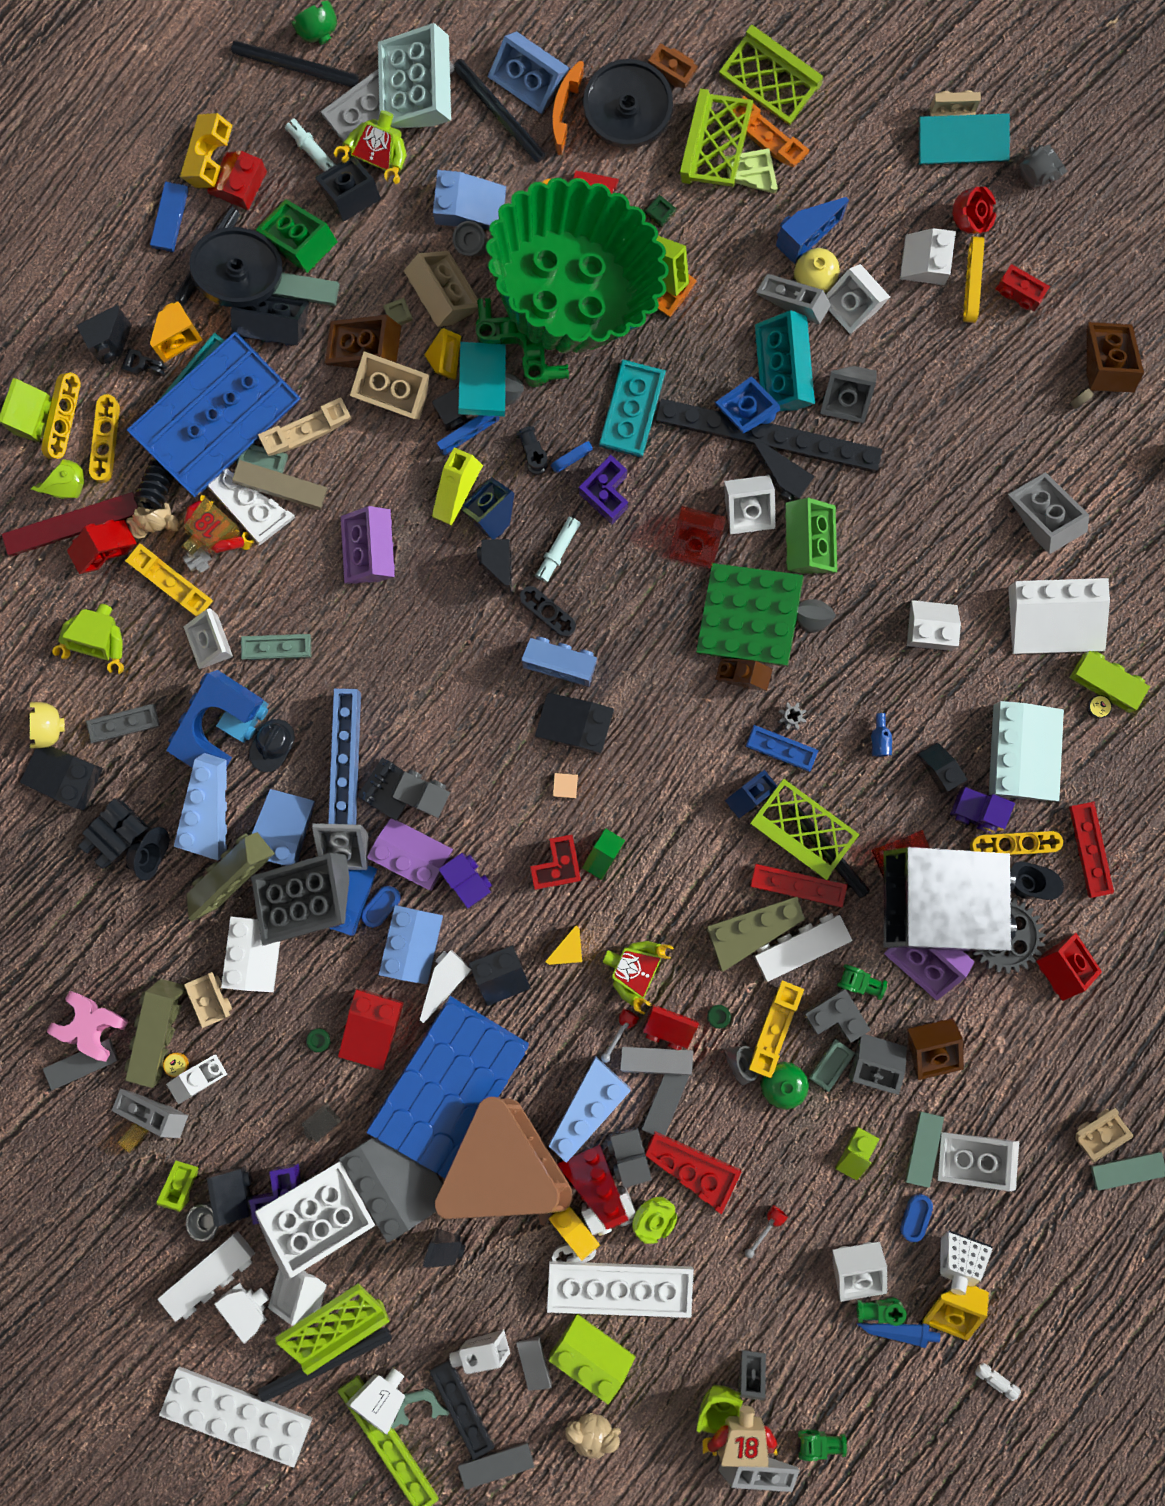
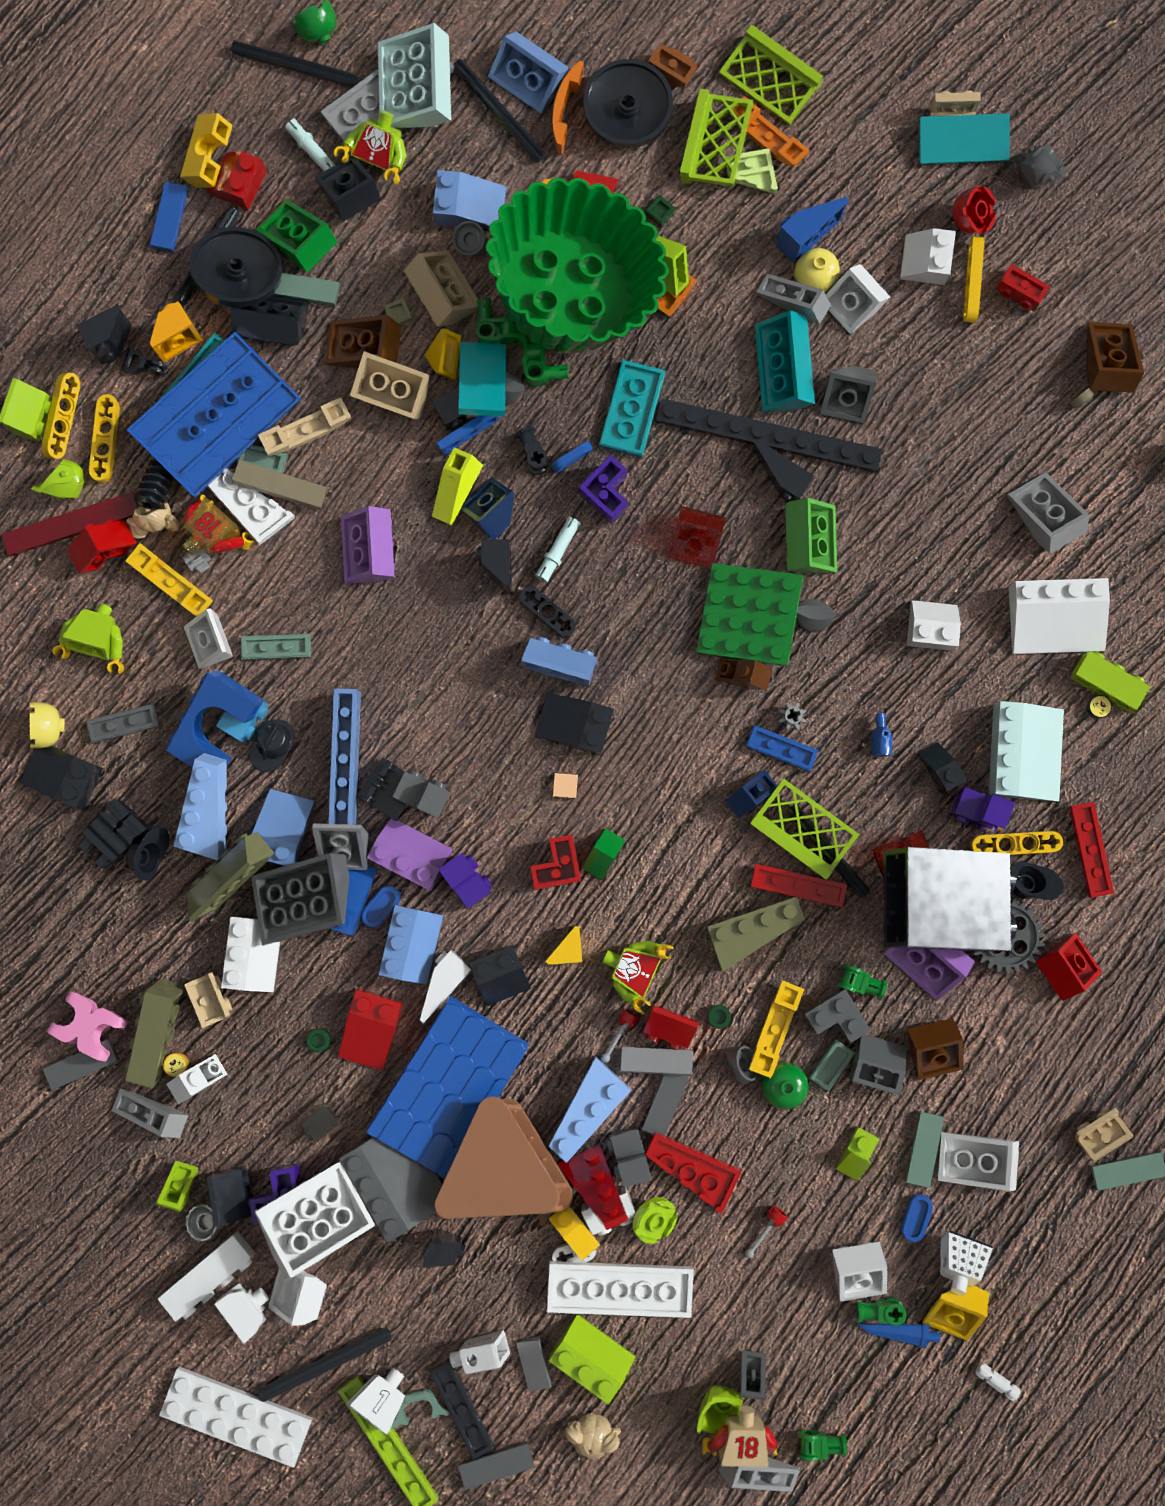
clear yellow piece [118,1123,149,1153] -> none
lime fence [275,1283,390,1375] -> none
blue slope [715,376,780,433] -> none
white slope [724,475,775,534] -> none
white brick [753,913,852,982] -> none

